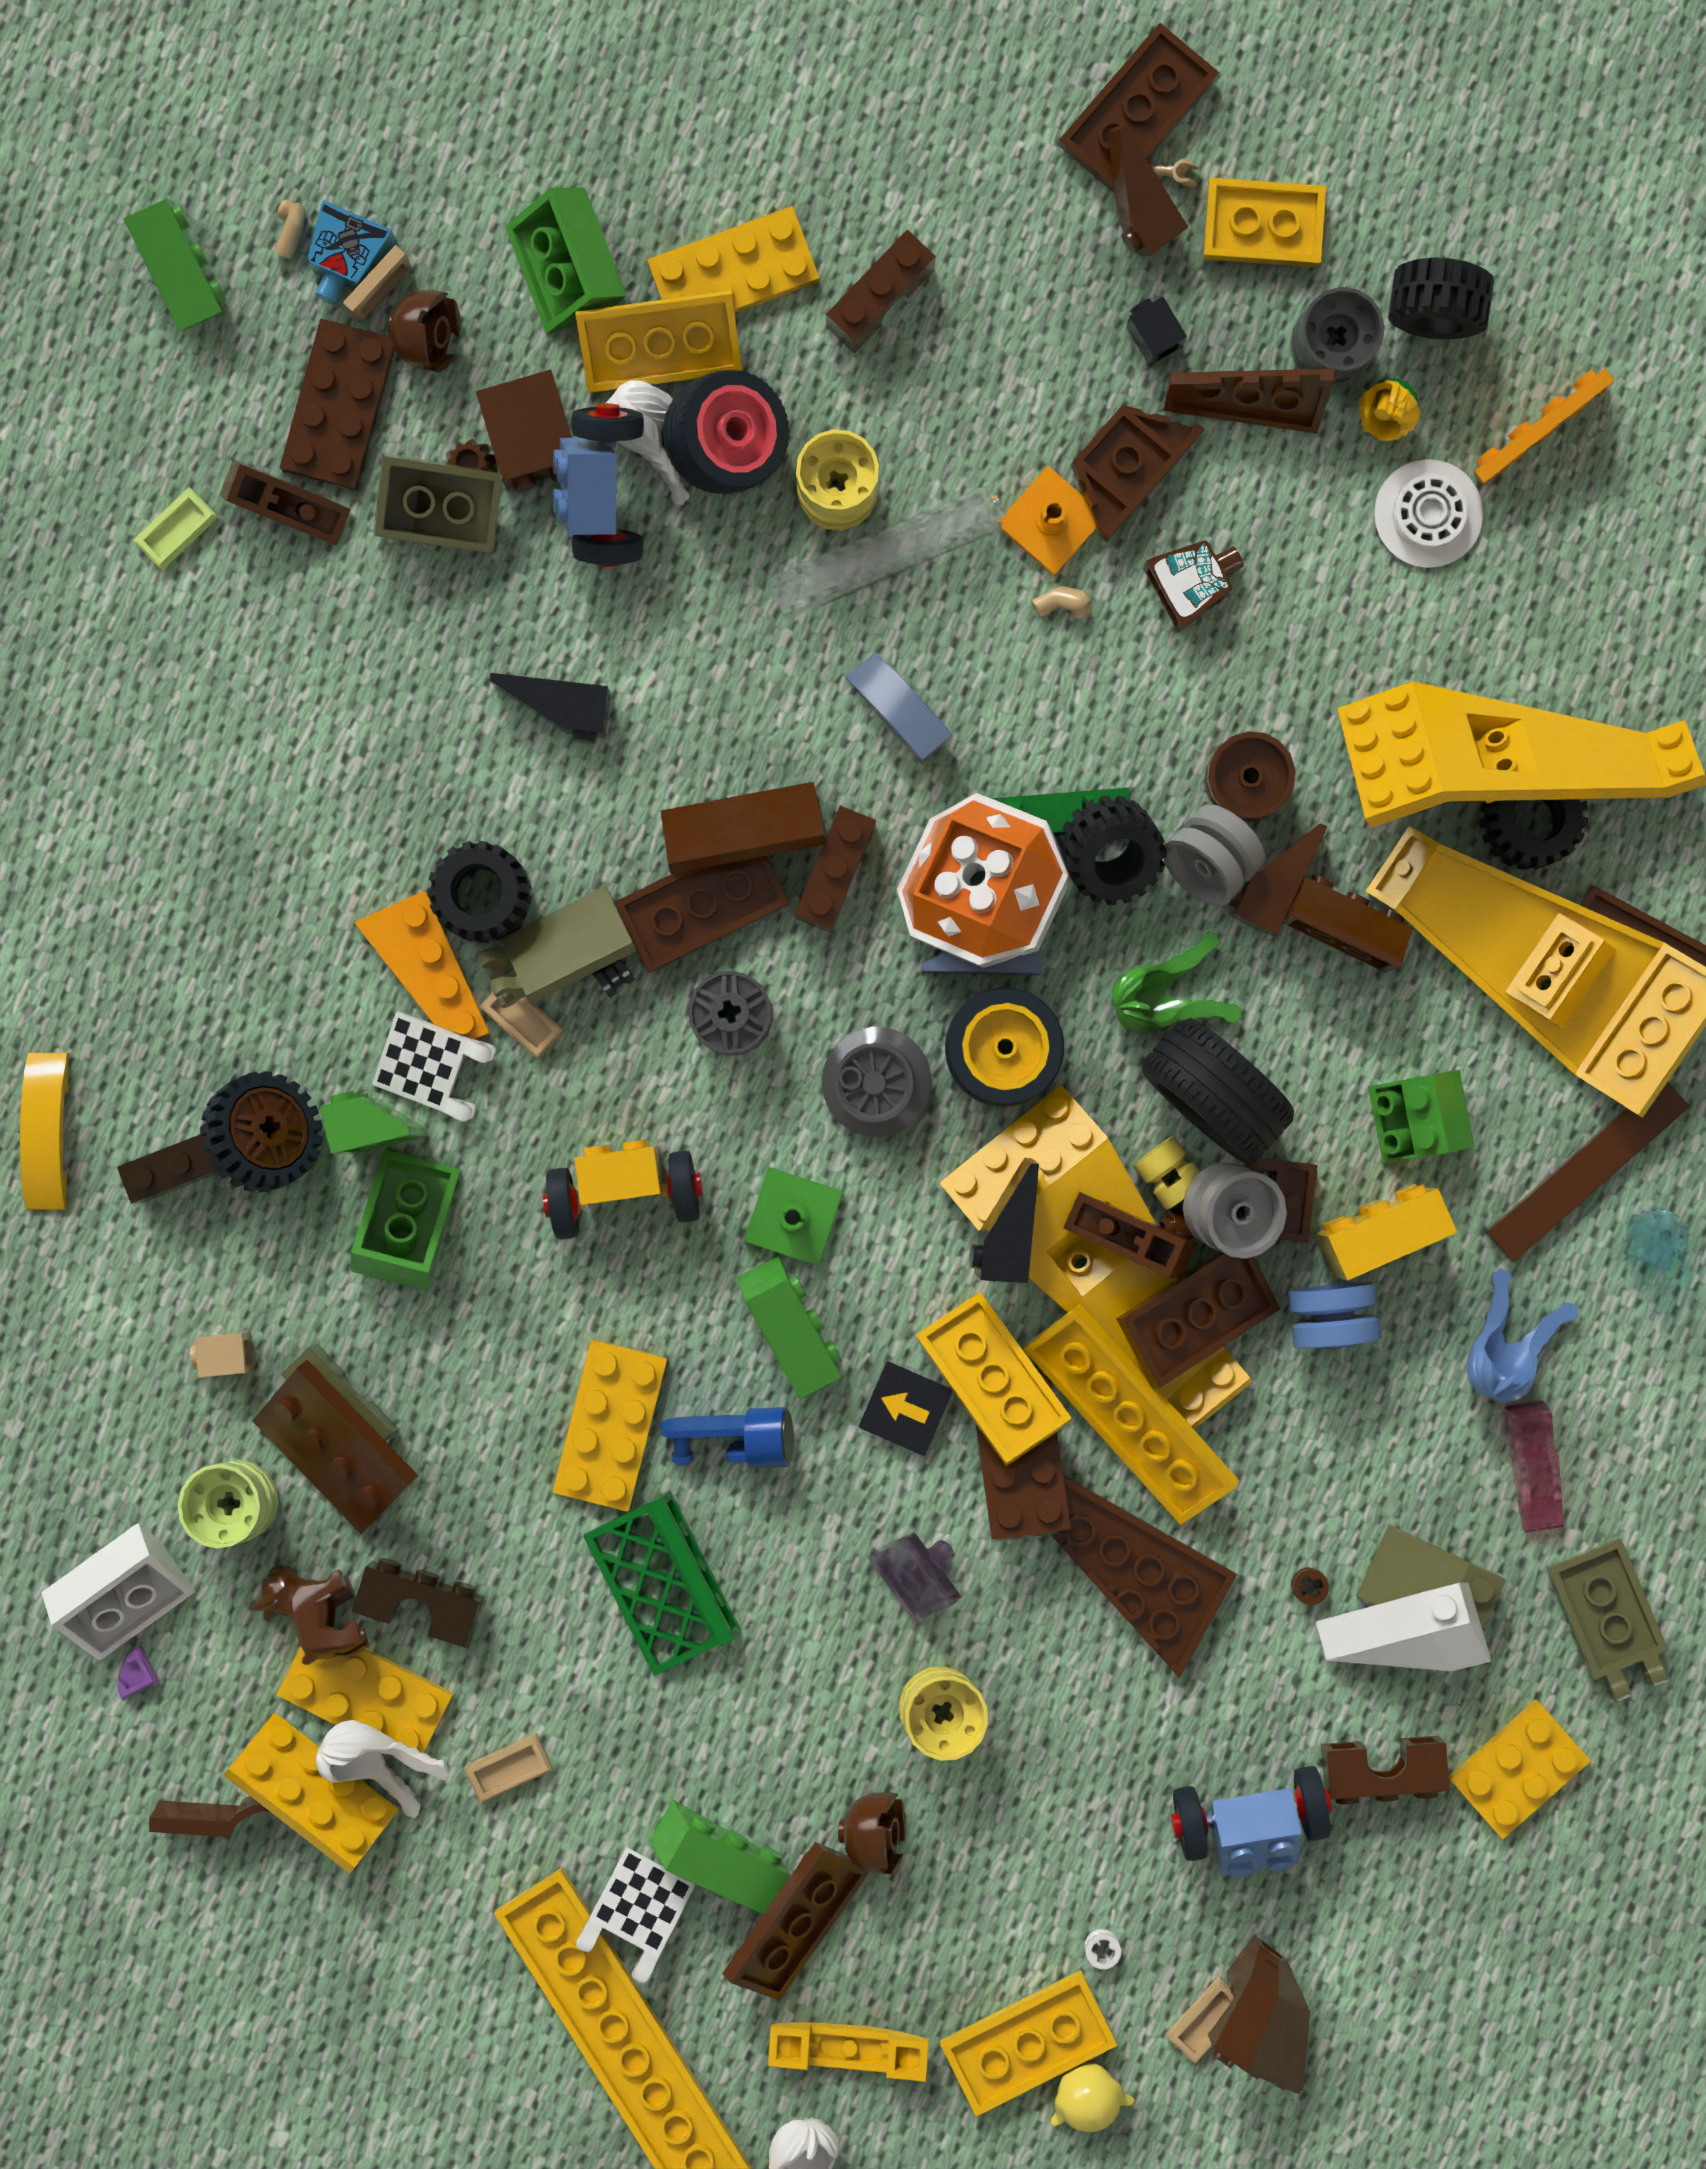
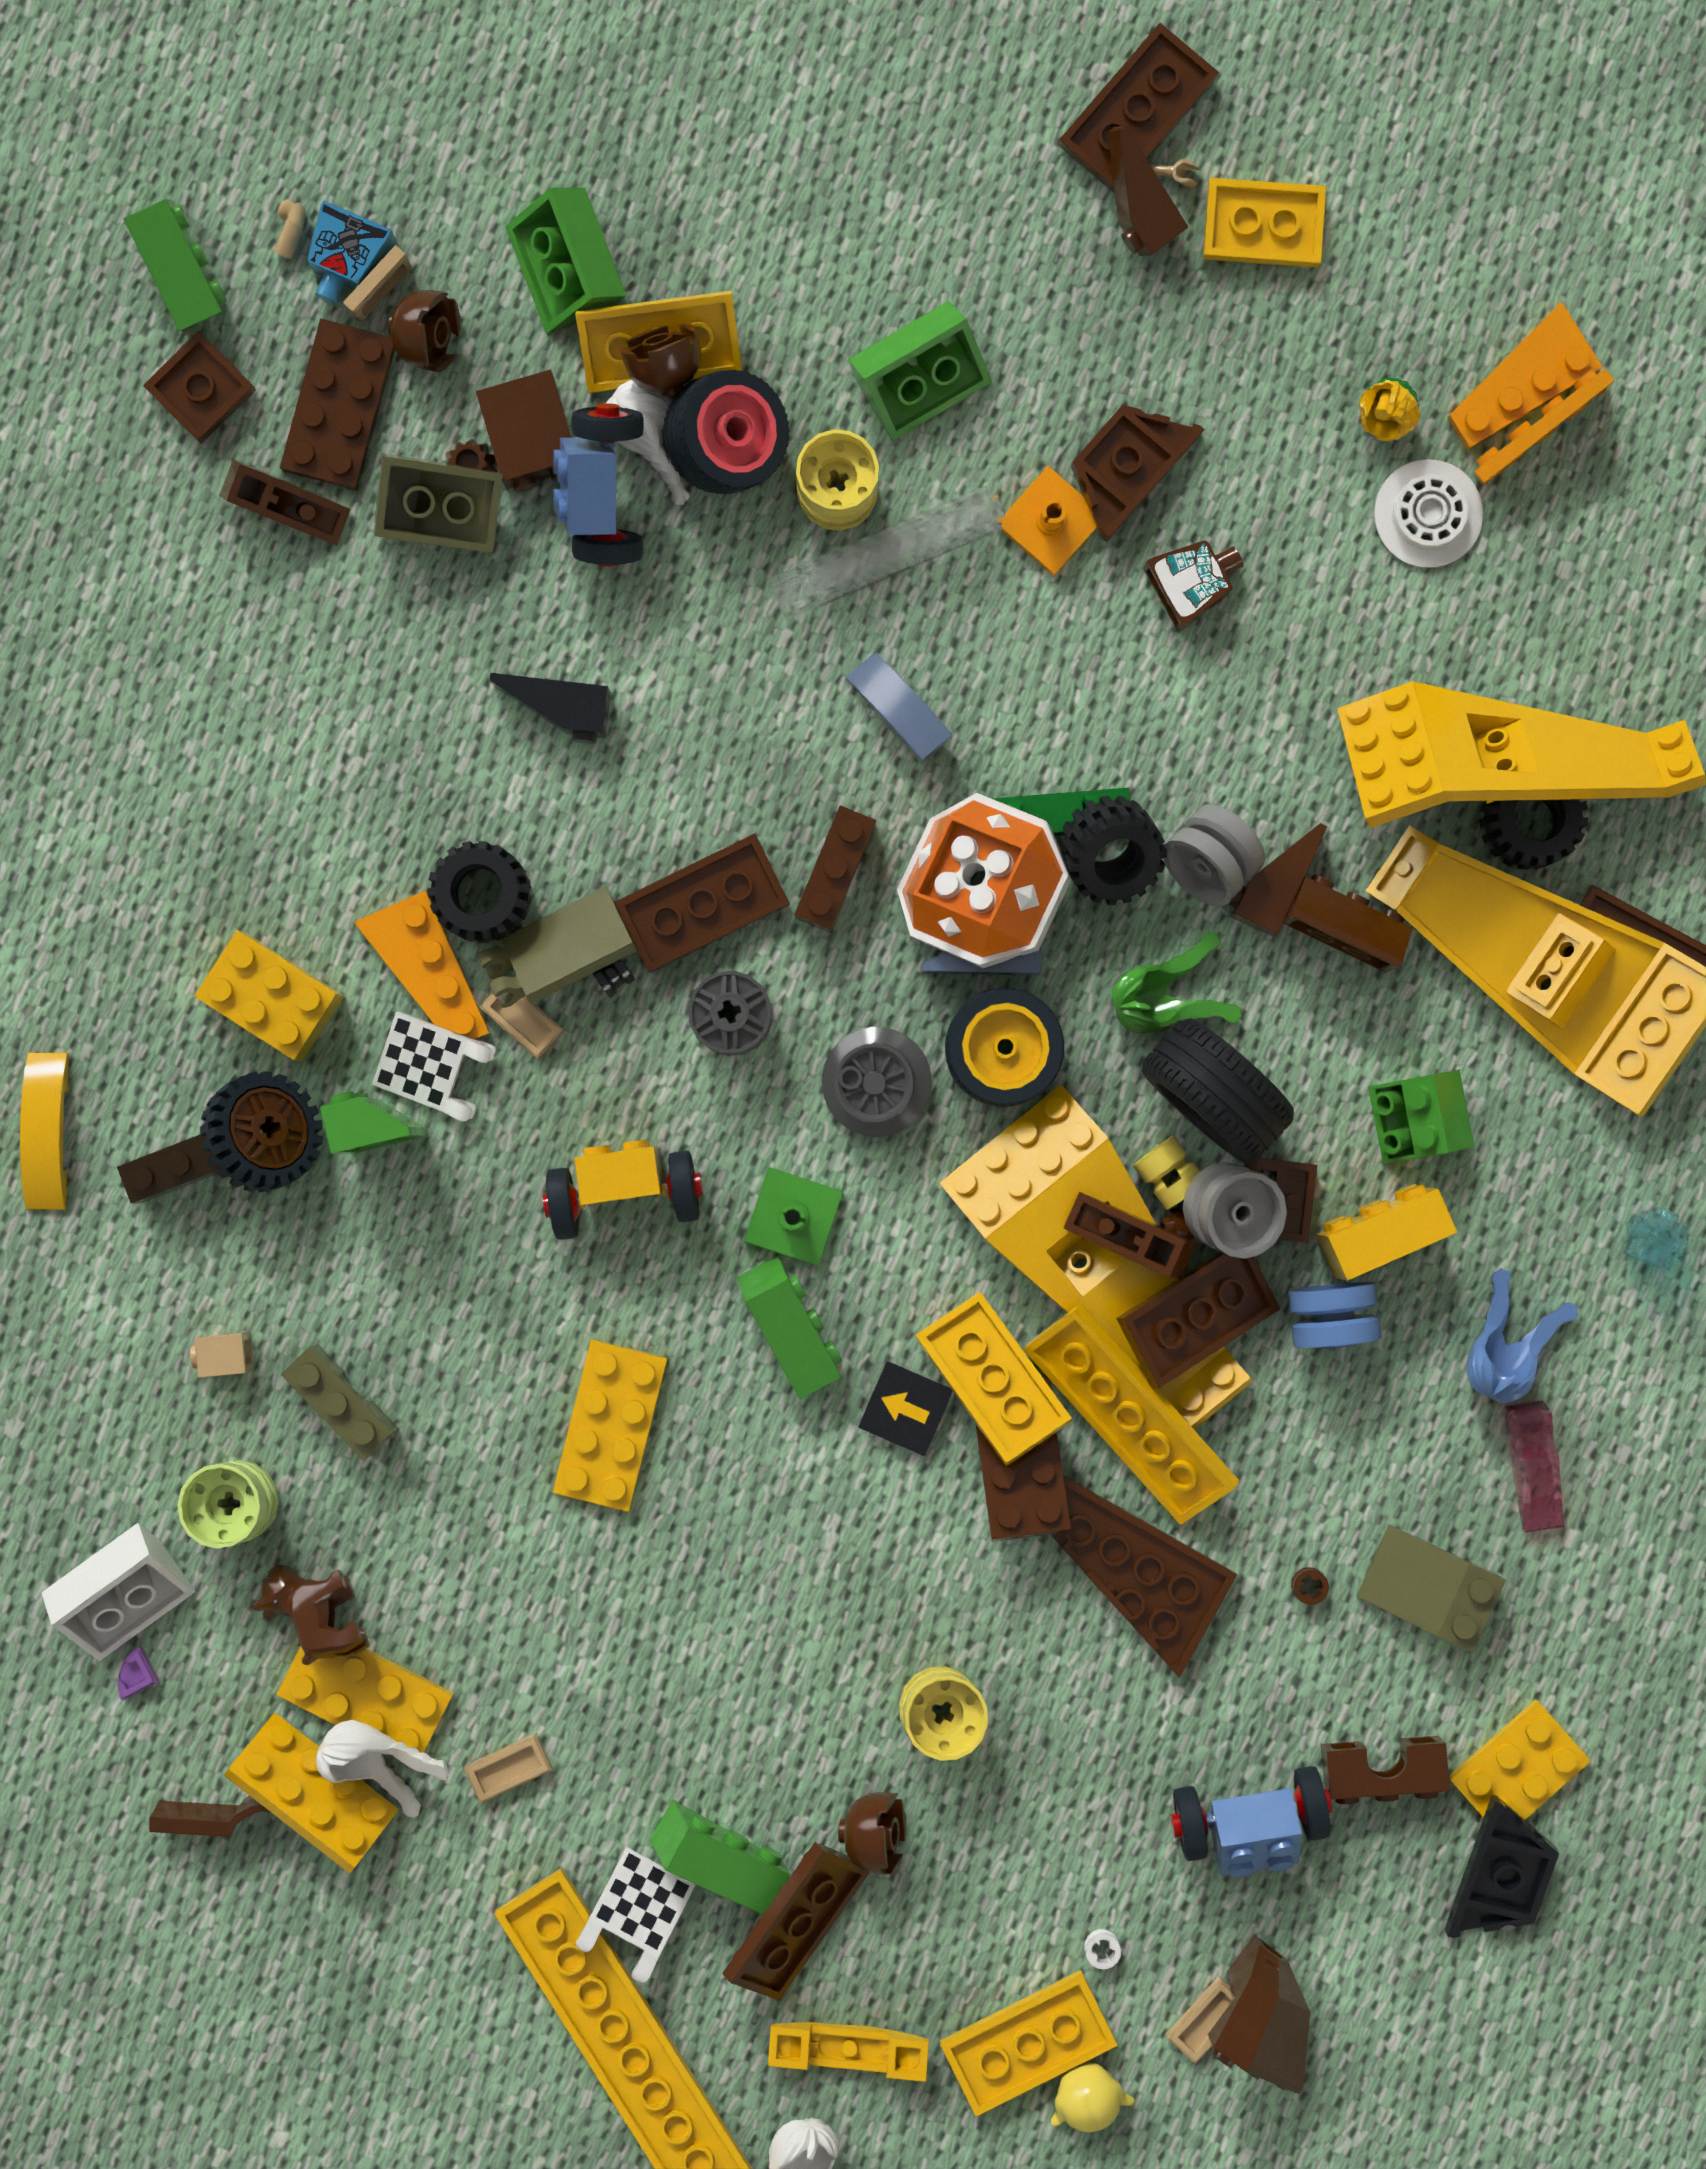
yellowish green tile [133,487,218,570] -> none
reddish brown plate [252,1360,418,1534] -> none
bright green slope [351,1149,461,1291] -> none
dark brown arch [351,1558,484,1648] -> none
green fence [583,1490,741,1676] -> none
yellow plate [647,206,820,313] -> none
blue piece [659,1407,794,1468] -> none
reddish brown tile [660,782,826,874] -> none
reddish brown arch [826,229,936,354] -> none
clear purple tile [868,1532,962,1621] -> none
black slope [969,1158,1039,1283] -> none
tan arm [1031,586,1092,619] -> none
black brick [1126,297,1187,367] -> none
reddish brown wing [1163,368,1335,434] -> none
reddish brown wheel [1204,731,1296,822] -> none
dark grey wheel [1290,287,1385,384] -> none
white wedge [1316,1582,1492,1671] -> none
black tyre [1388,257,1494,339] -> none
reddish brown tile [1485,1082,1690,1262] -> none
olive tile [1546,1538,1669,1702] -> none
none -> reddish brown plate [143,331,256,444]
none -> yellow brick [194,930,344,1062]
none -> reddish brown cylinder [619,323,702,396]
none -> bright green slope [848,301,992,441]
none -> black wing [1445,1795,1559,1938]
none -> light orange wing [1447,301,1603,451]

